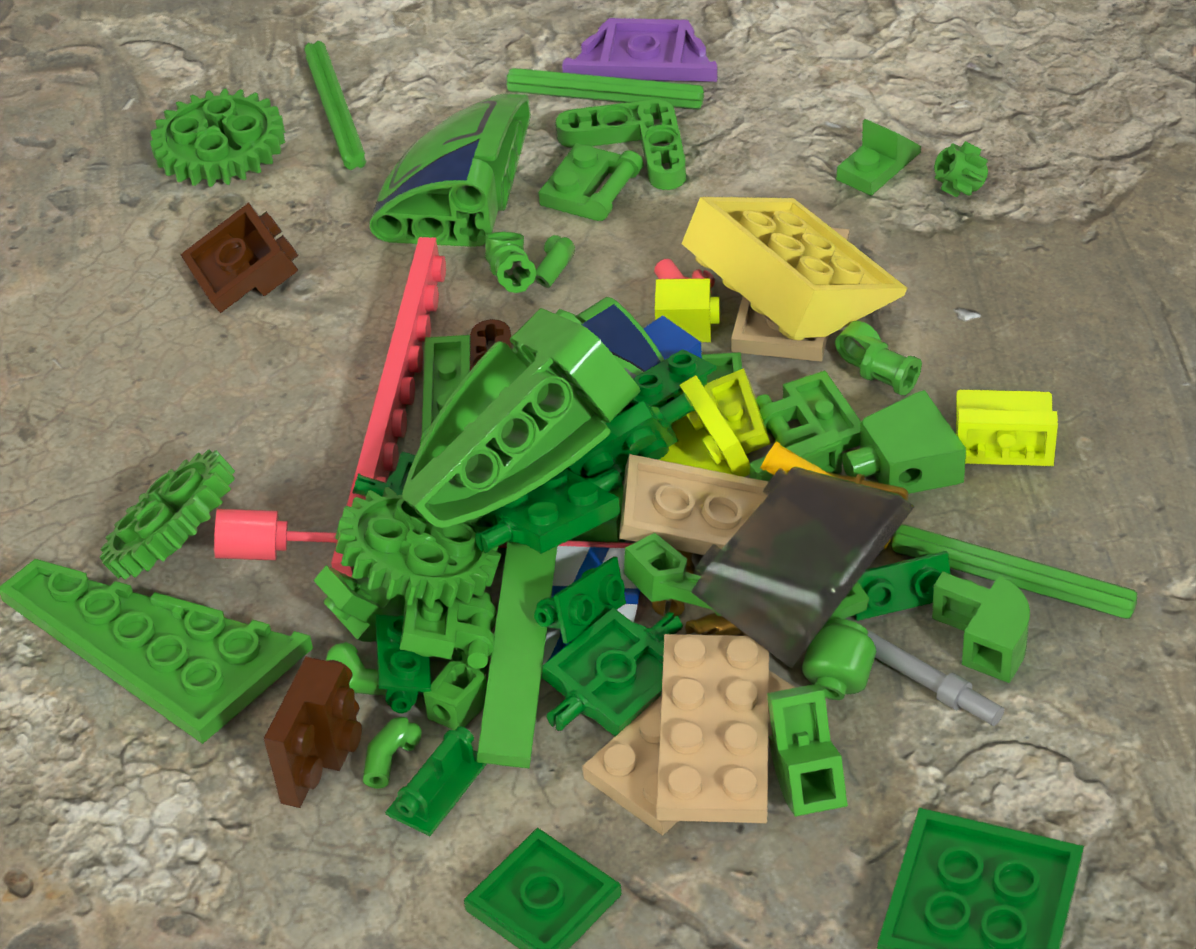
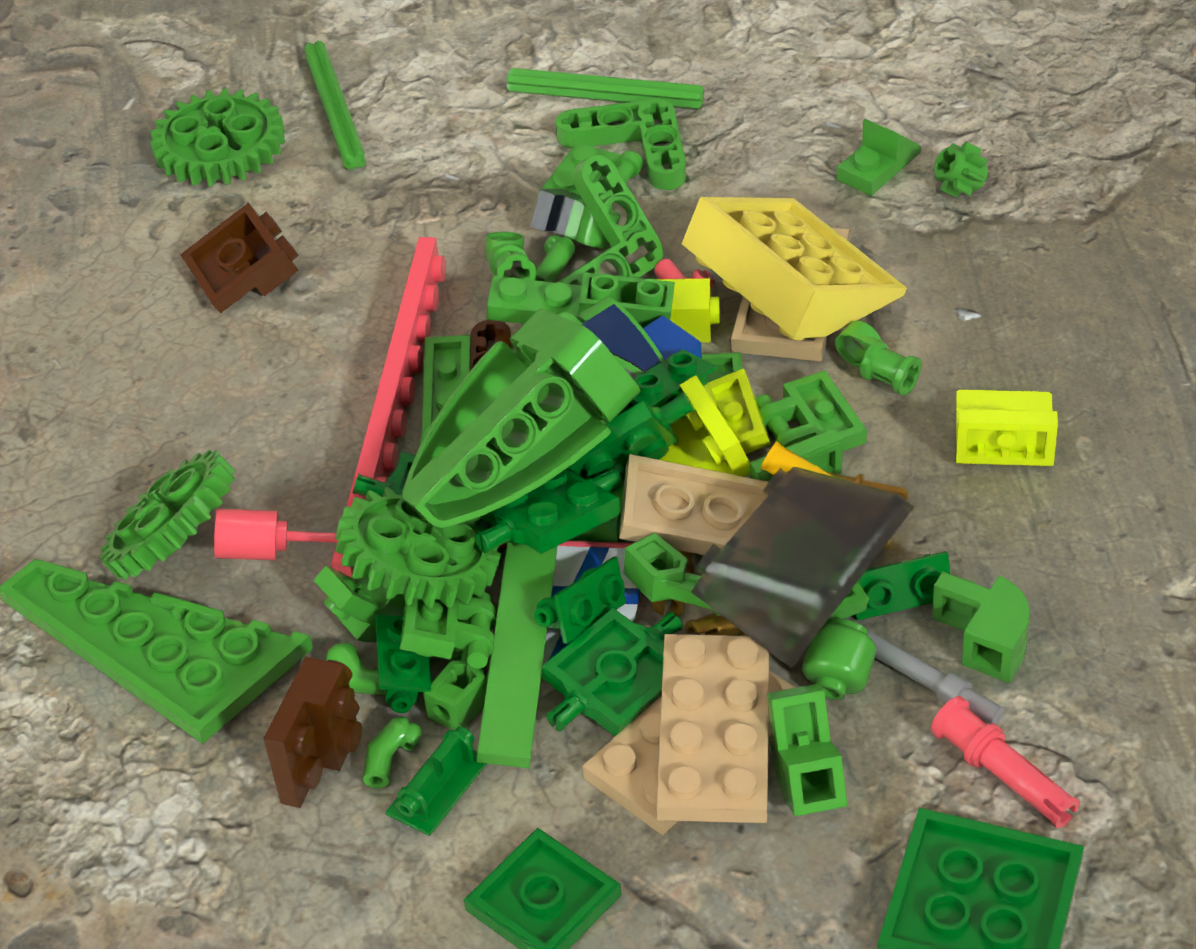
bright green panel [369,94,531,247] -> none
medium lavender wing [562,18,718,82] -> none
bright green torso [842,390,966,494] -> none
bright green axle [892,524,1138,619] -> none
none -> bright green slope [486,272,675,328]
none -> leg [530,188,621,249]
none -> bright green beam [558,154,663,285]
none -> coral pin [931,696,1080,828]

